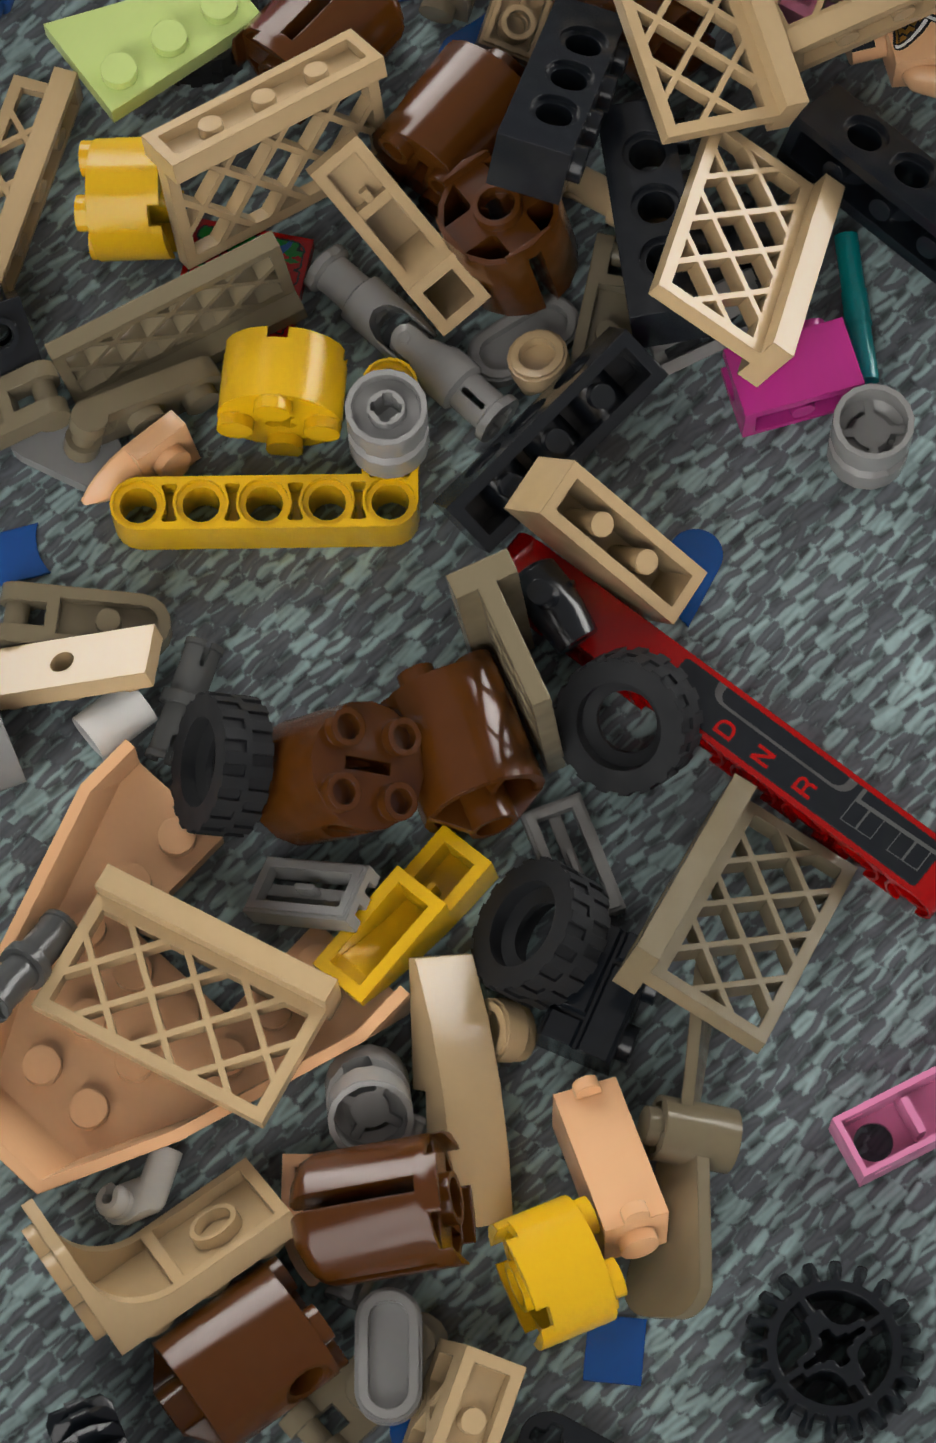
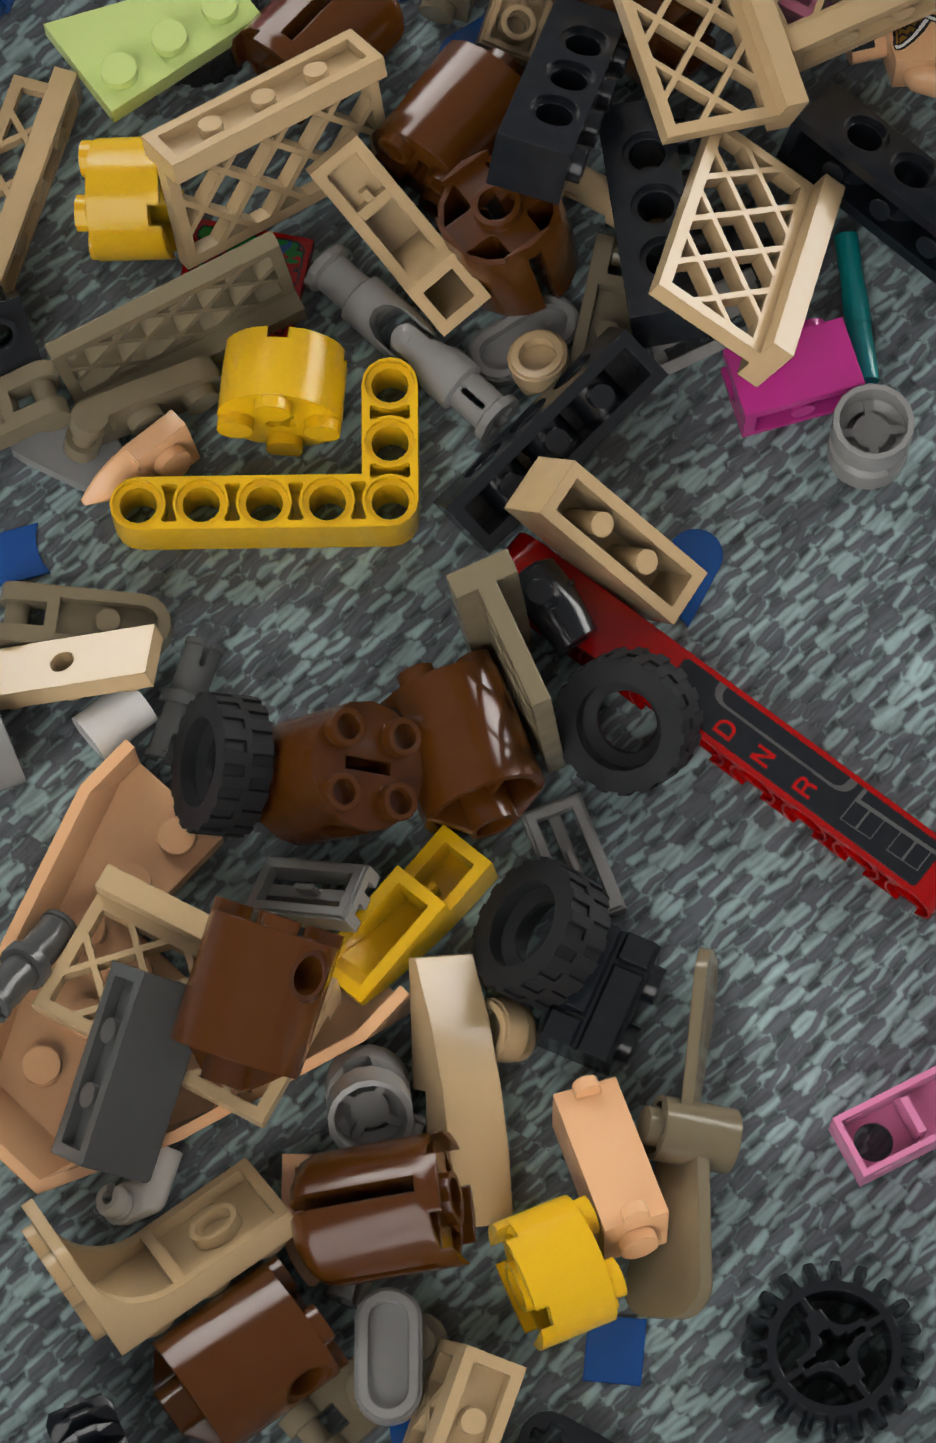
light grey wheel [344,369,430,479] -> none
dark tan fence [612,773,858,1054] -> none
none -> dark grey panel [51,960,192,1183]
none -> reddish brown cylinder [170,896,344,1093]

